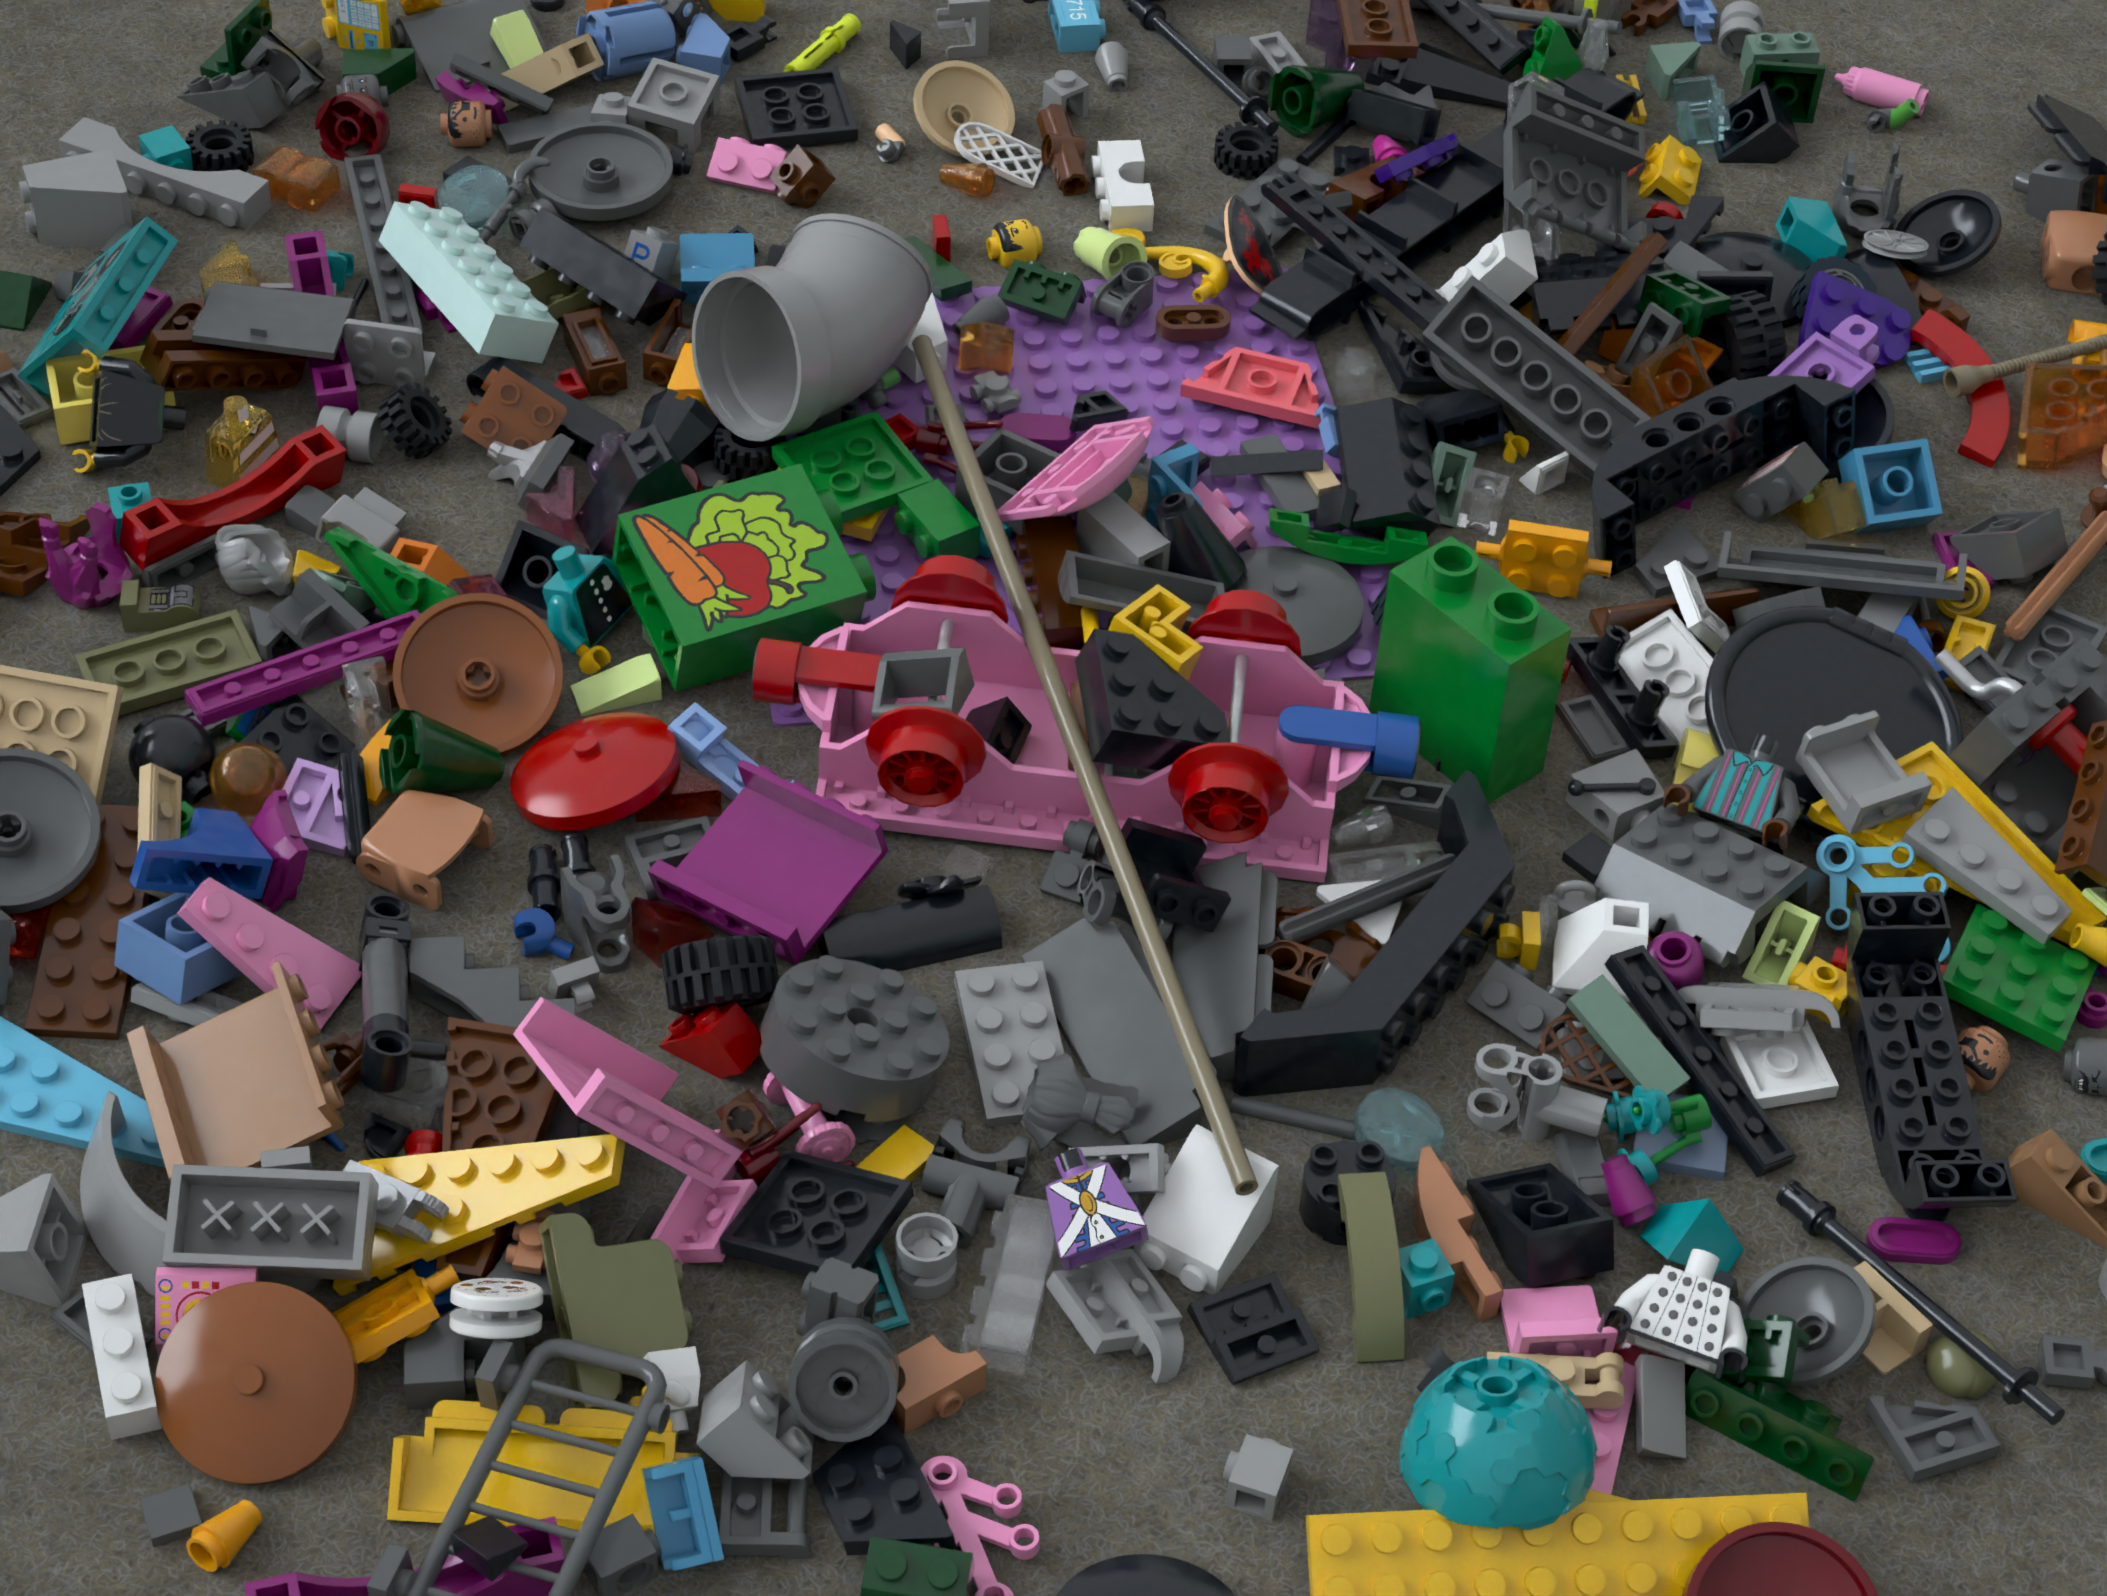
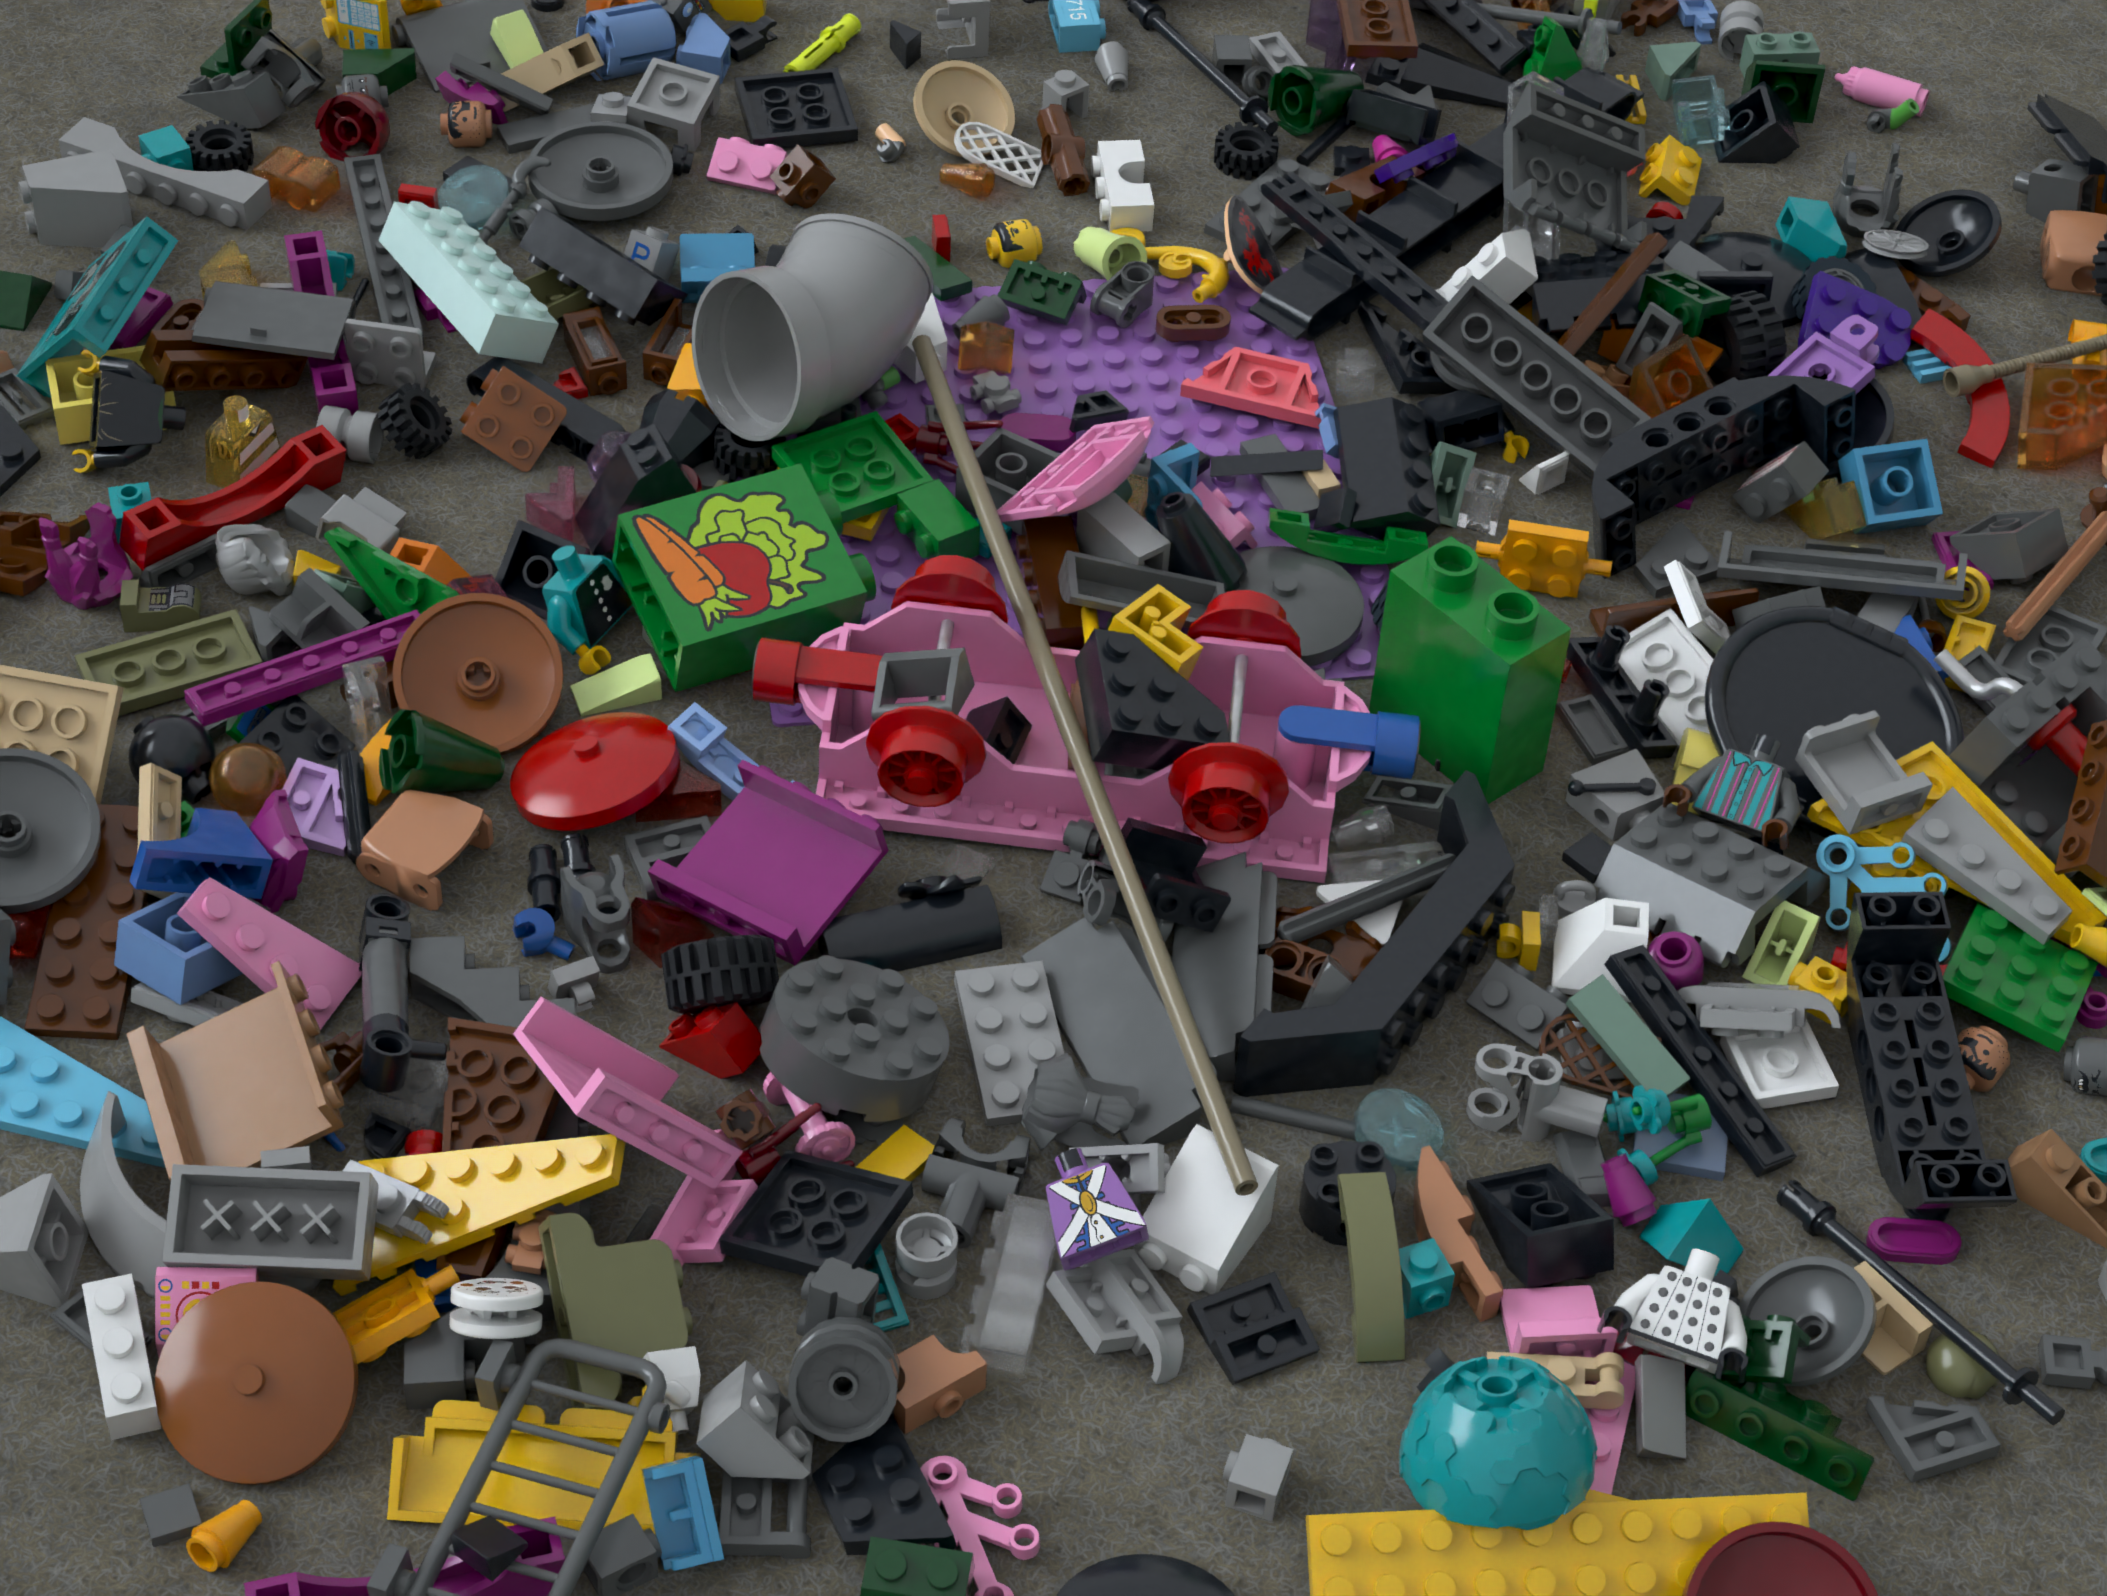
piece [487,433,574,513] -> none

